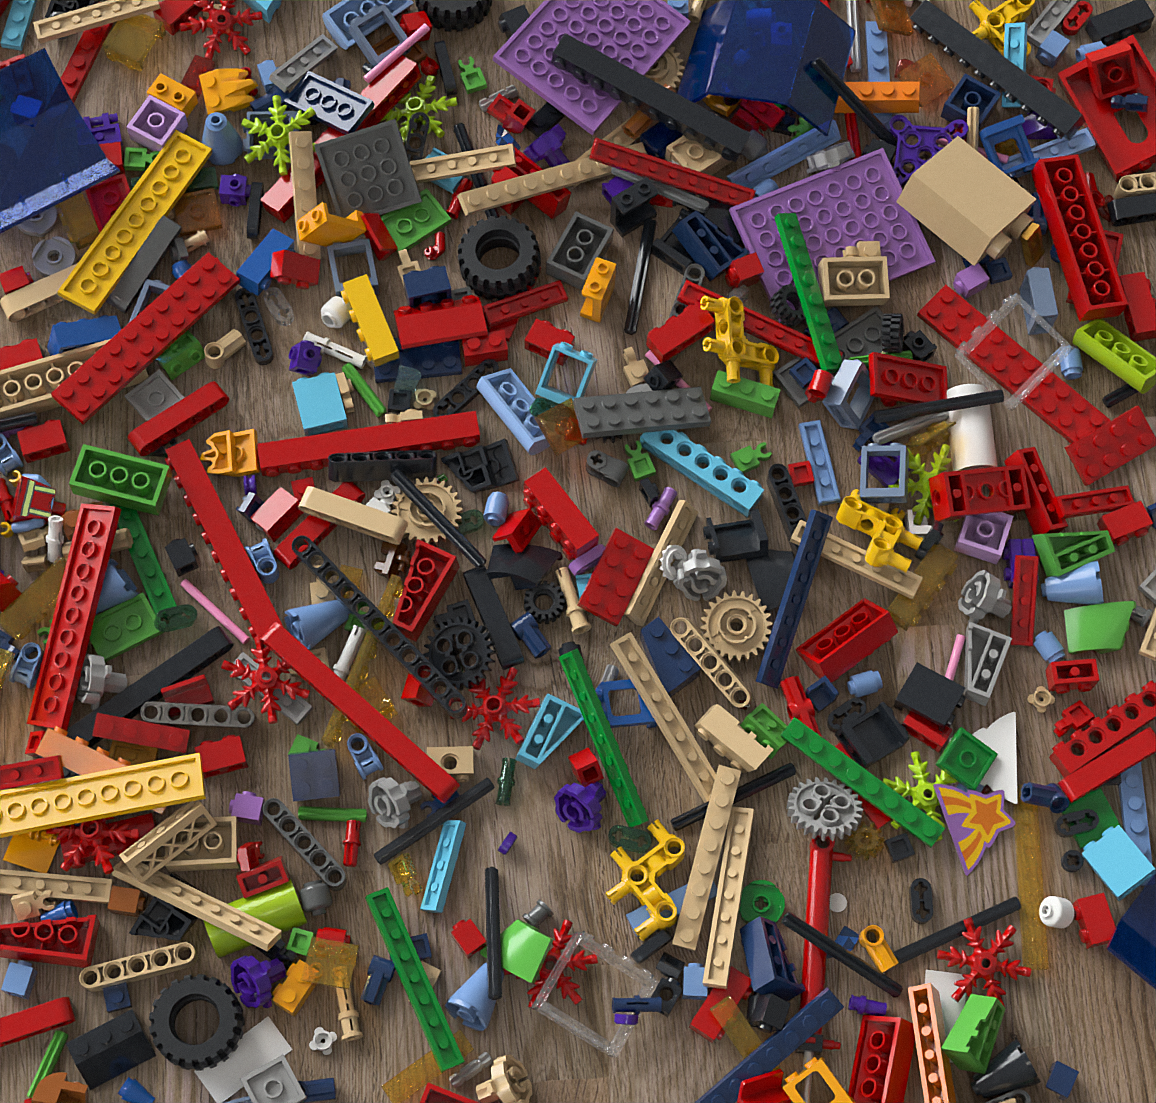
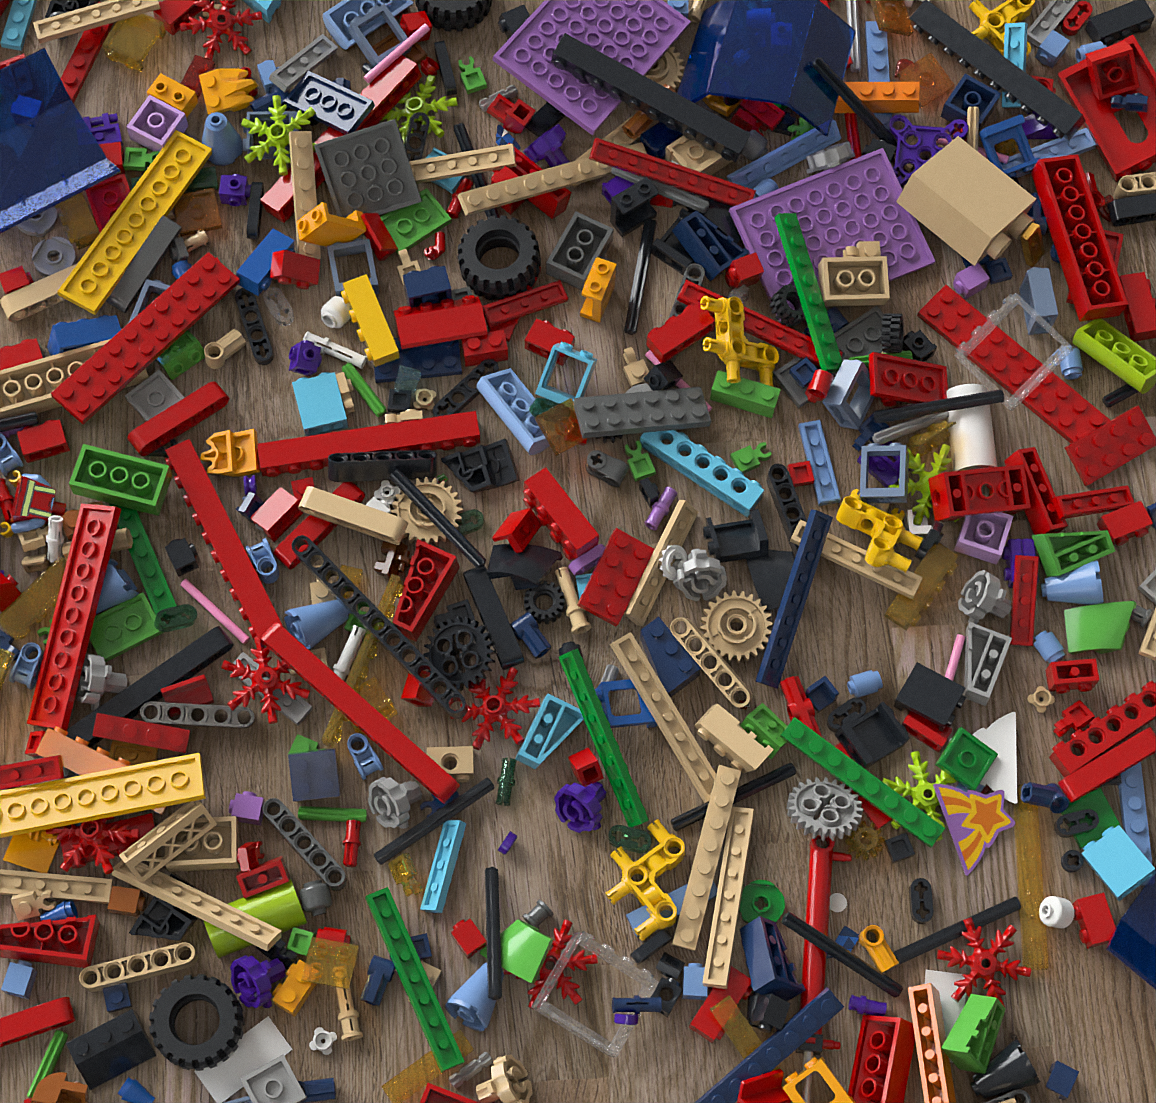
red brick [194,735,248,779] -> none
medium blue brick [483,492,509,526] -> none
red slope [795,598,898,683] -> none

